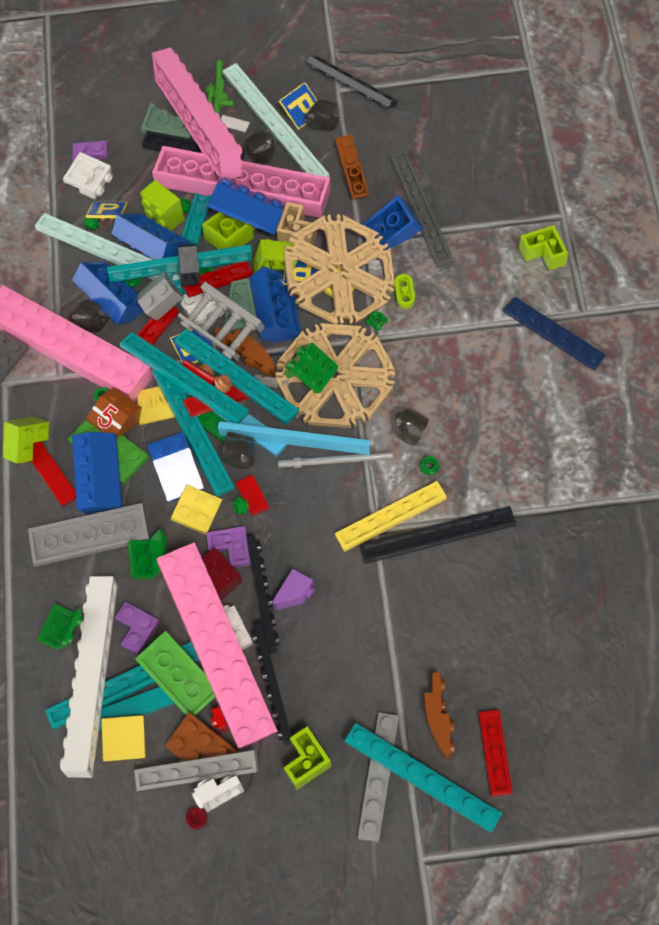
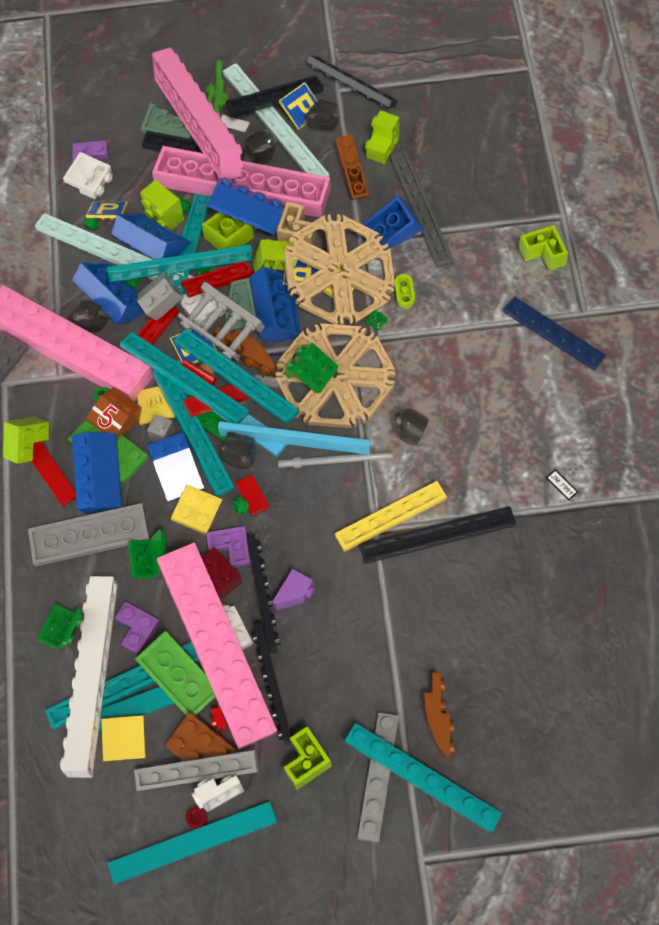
slope [178,243,199,286] -> none
nougat plate [214,374,232,393] -> none
green plate [420,456,439,475] -> none
red tile [478,710,512,797] -> none
none -> teal tile [108,802,277,885]
none -> light grey brick [147,415,175,442]
none -> black plate [225,75,324,118]
none -> lime brick [365,110,399,164]
none -> sticker [545,469,579,501]

